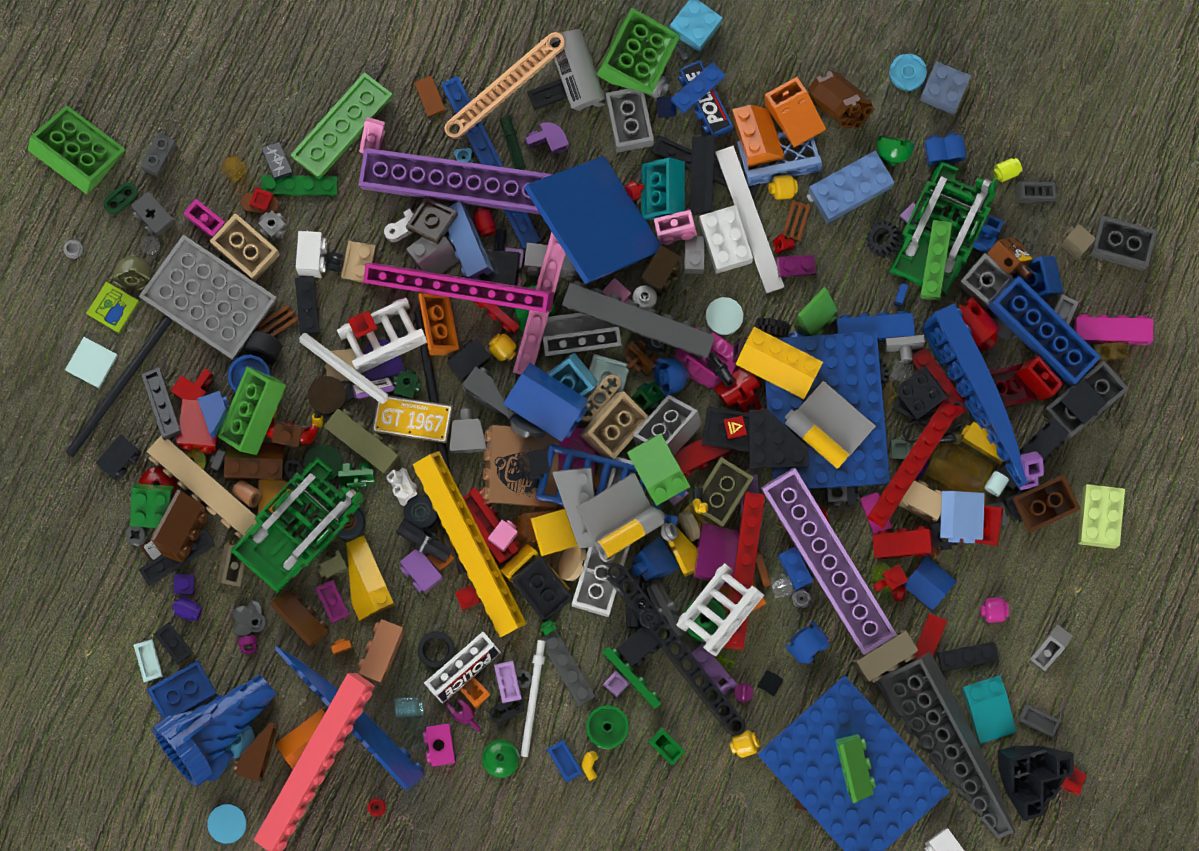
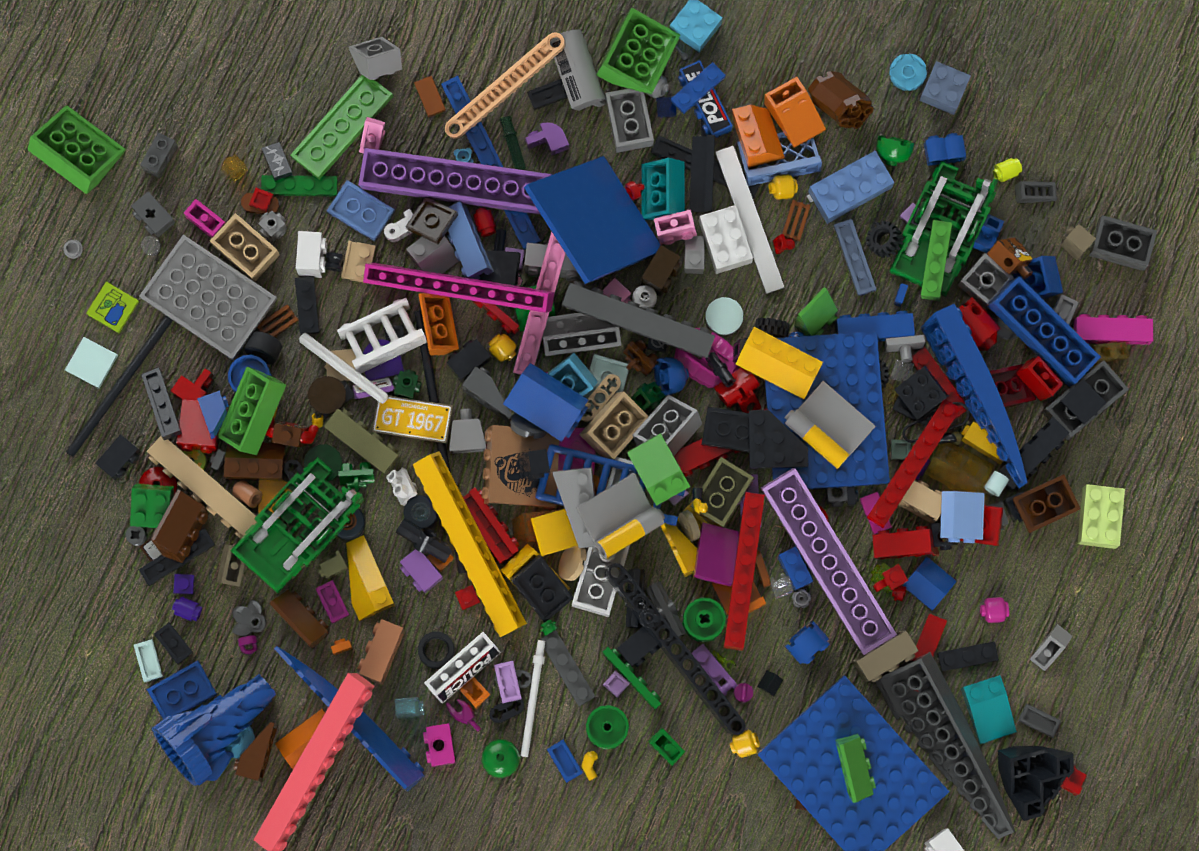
dark green plate [103,182,138,215] -> none
olive cylinder [113,255,152,290] -> none
medium azure tile [207,804,247,844] -> none
red panel [348,310,378,338] -> none
red plate [367,798,386,817] -> none
bright pink brick [488,520,518,552] -> none
blue torso [632,537,679,581] -> none
light grey plate [661,523,678,542] -> none
white fence [676,563,764,656] -> none
red tile [723,416,747,439] -> none
magenta plate [776,255,816,277] -> none
medium lavender brick [1019,451,1044,490] -> none
none -> medium blue tile [327,180,395,242]
none -> light grey slope [349,37,402,80]
none -> sand blue plate [833,219,876,296]

